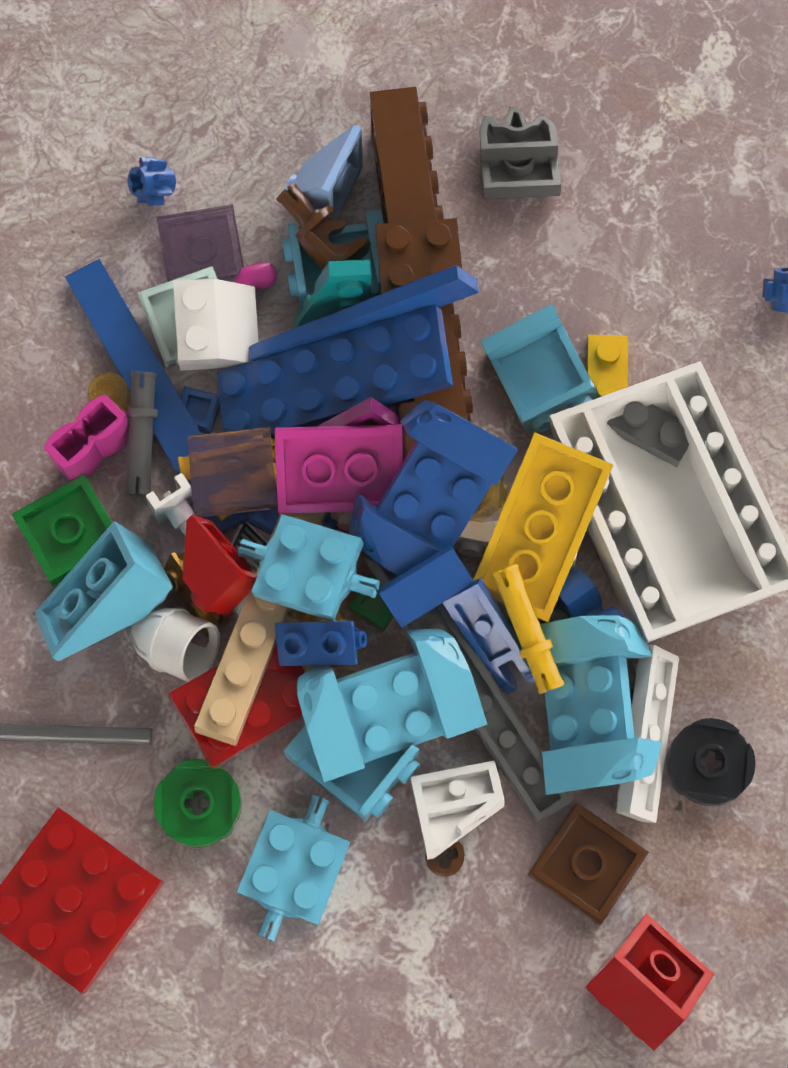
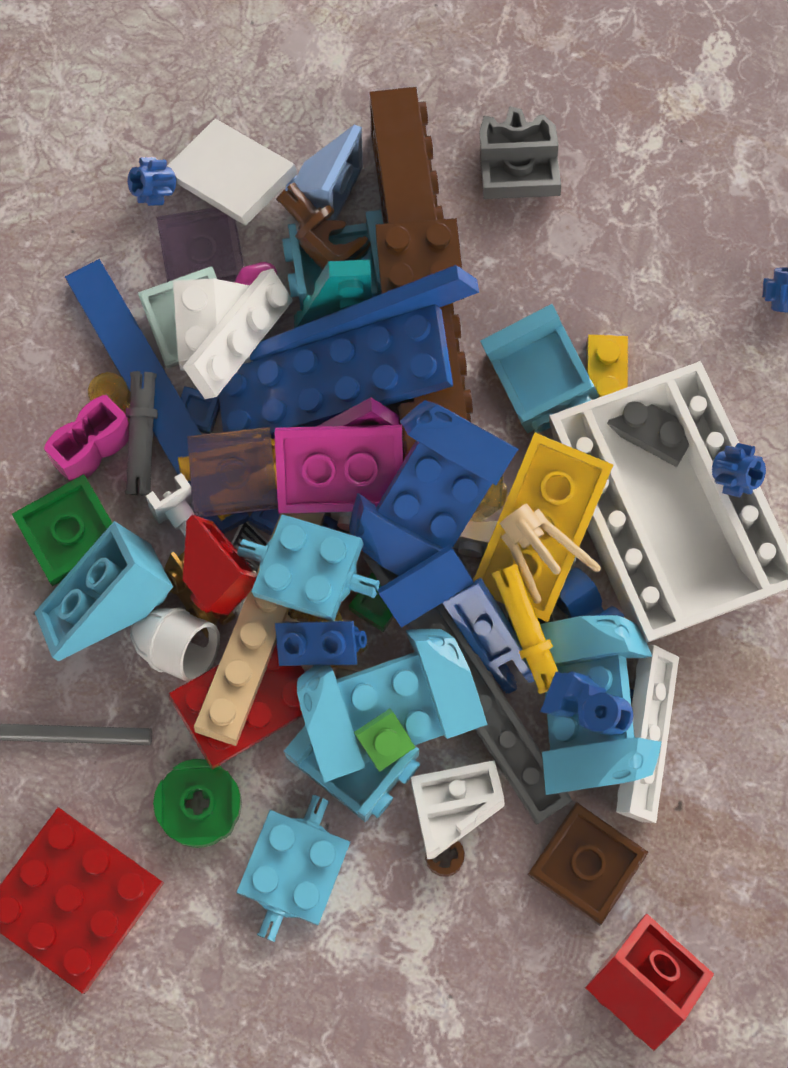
black plate [667,718,756,806] -> none
none -> white tile [166,118,298,226]
none -> white plate [183,269,293,399]
none -> bright green plate [354,708,416,772]
none -> tan plant [500,503,601,603]
none -> blue leg [540,671,634,735]
none -> blue gear [712,443,766,497]

